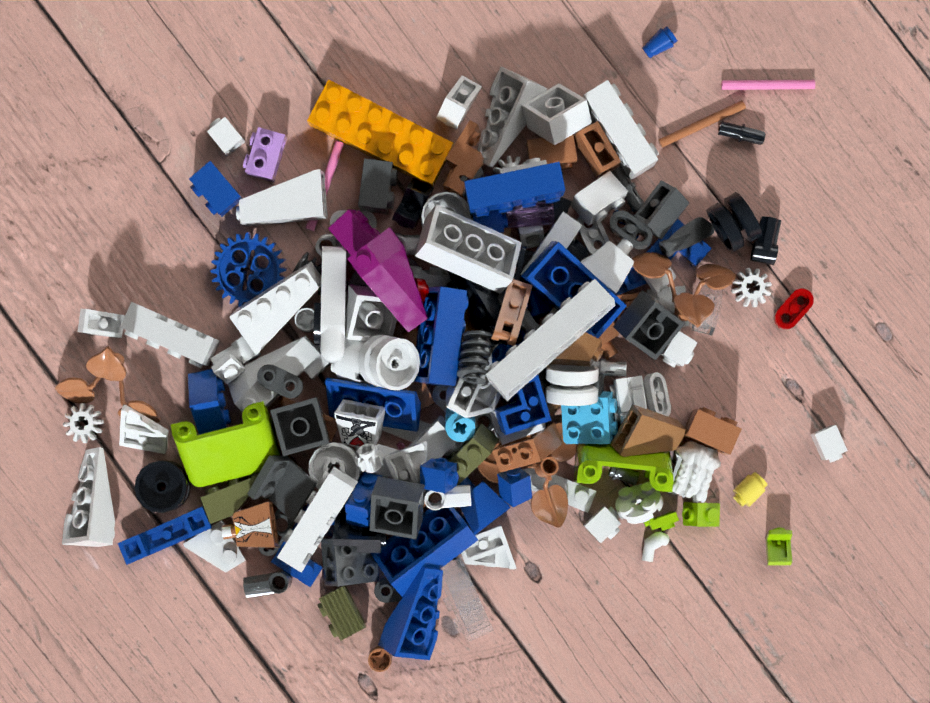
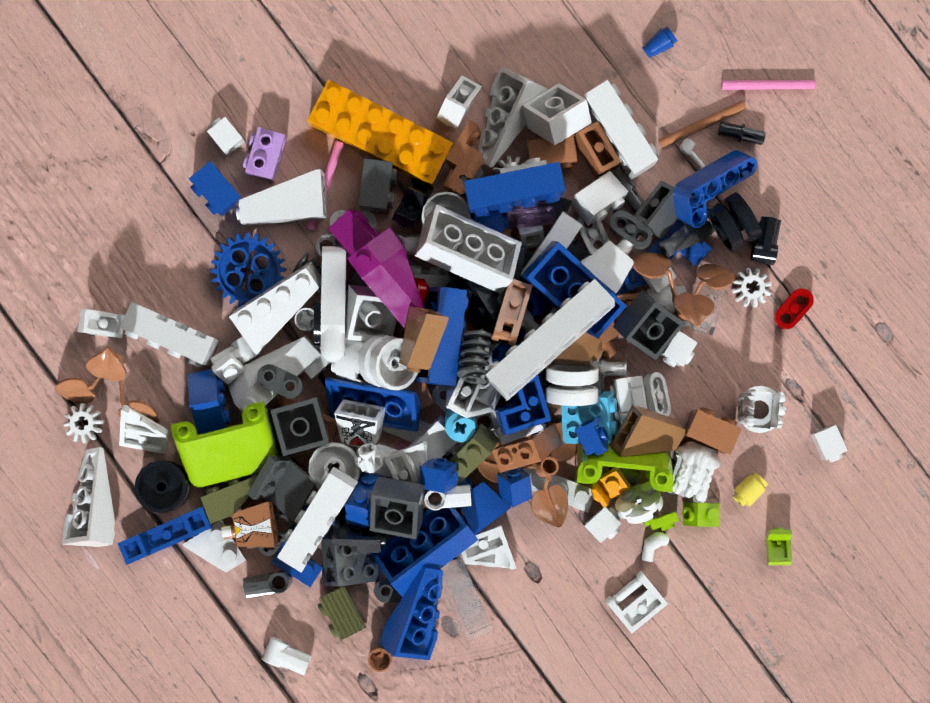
none -> white piece [261,637,312,675]
none -> medium nougat slope [399,306,449,373]
none -> blue brick [575,415,609,456]
none -> light orange bracket [591,467,630,507]
none -> white plate [604,570,668,634]
none -> blue beam [673,150,757,228]
none -> white hand [680,138,705,169]
none -> white piece [737,386,787,433]

